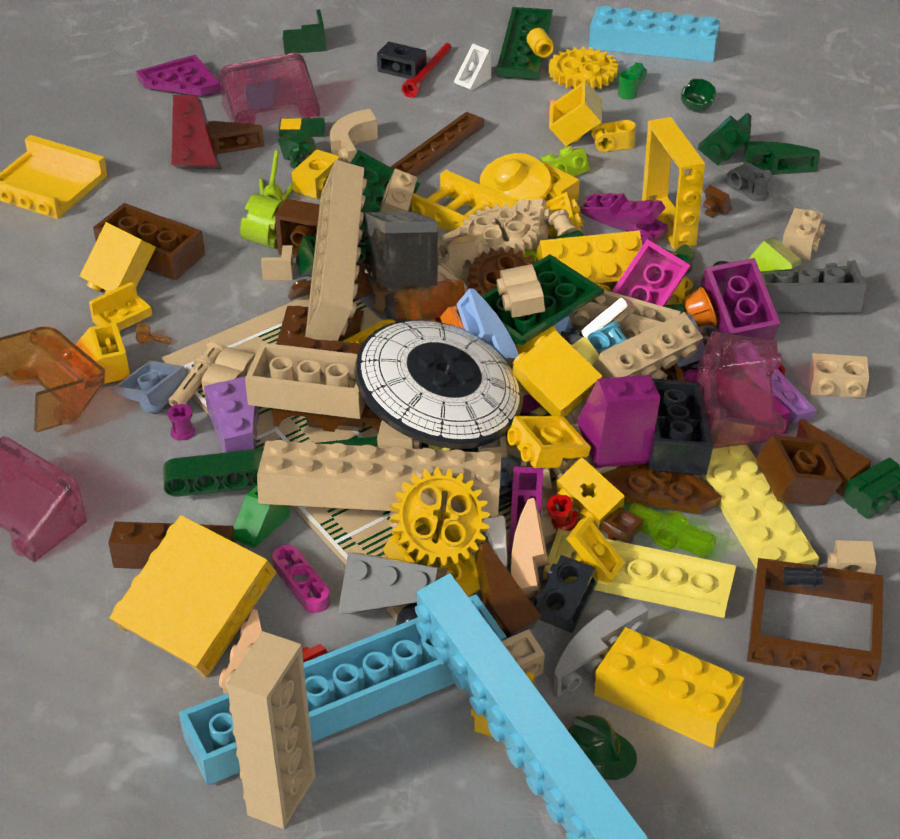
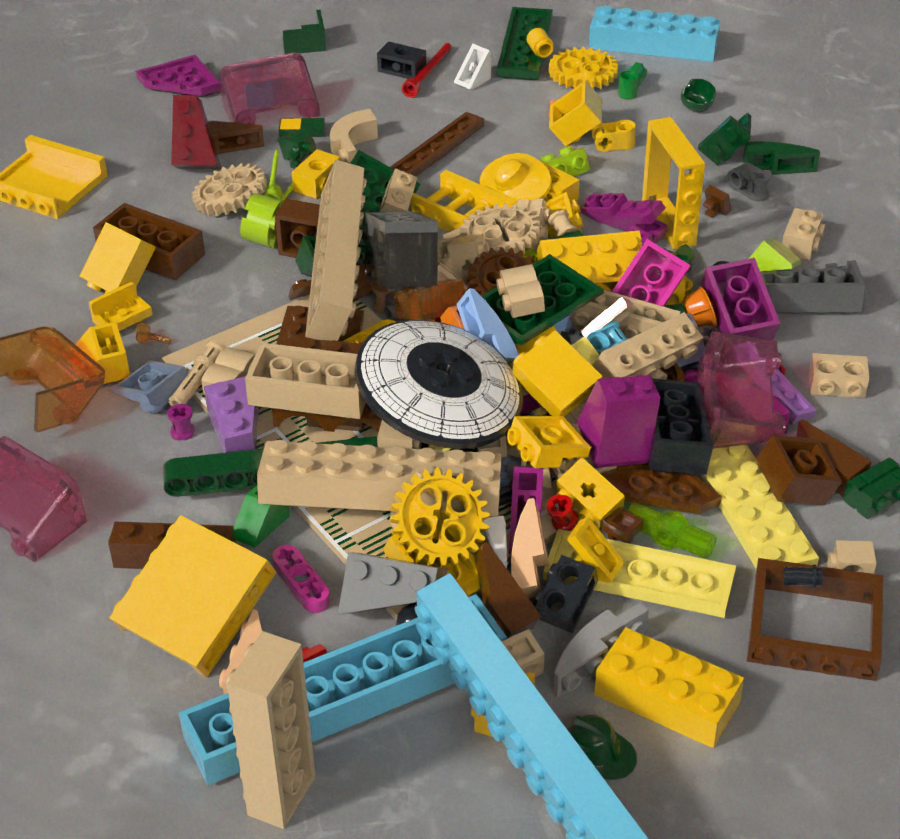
tan panel [261,245,294,280] -> none
none -> tan gear [192,163,267,217]

